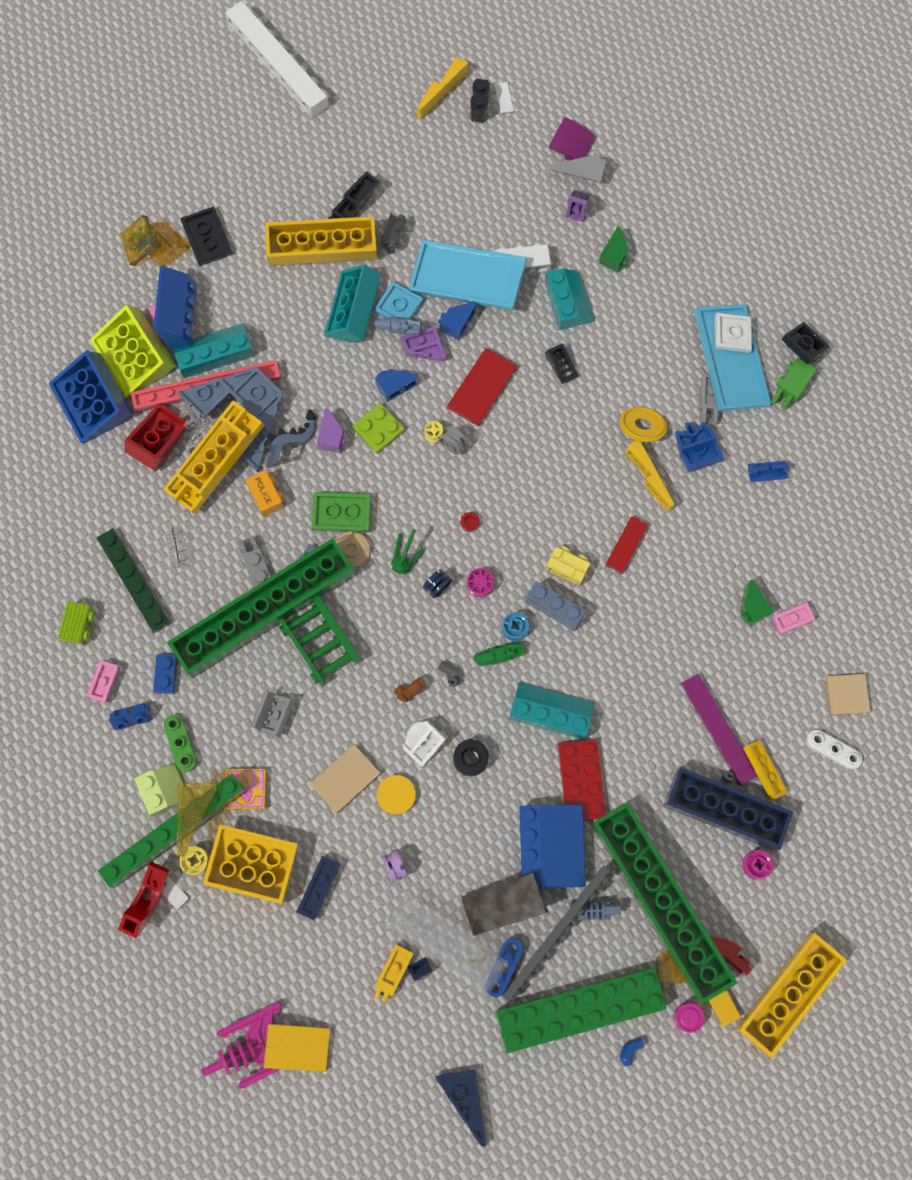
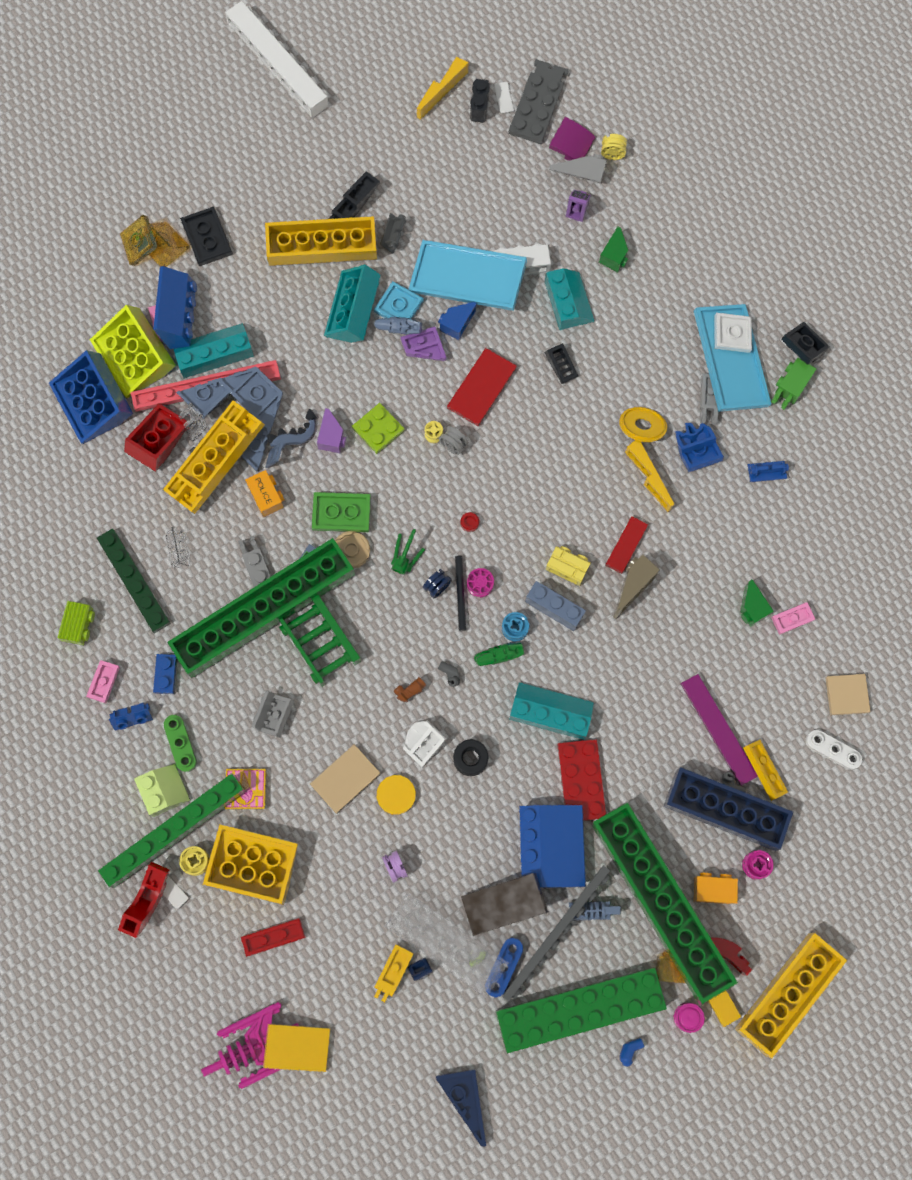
clear yellow wing [177,782,218,856] -> none
dark blue plate [296,856,341,921] -> none
blue slope [375,369,419,402] -> none
none -> red tile [241,918,306,957]
none -> black bar [455,556,466,631]
none -> dark grey hinge [508,59,569,145]
none -> light yellow wheel [601,134,627,160]
none -> dark tan slope [613,554,660,619]
none -> light orange brick [693,873,738,904]

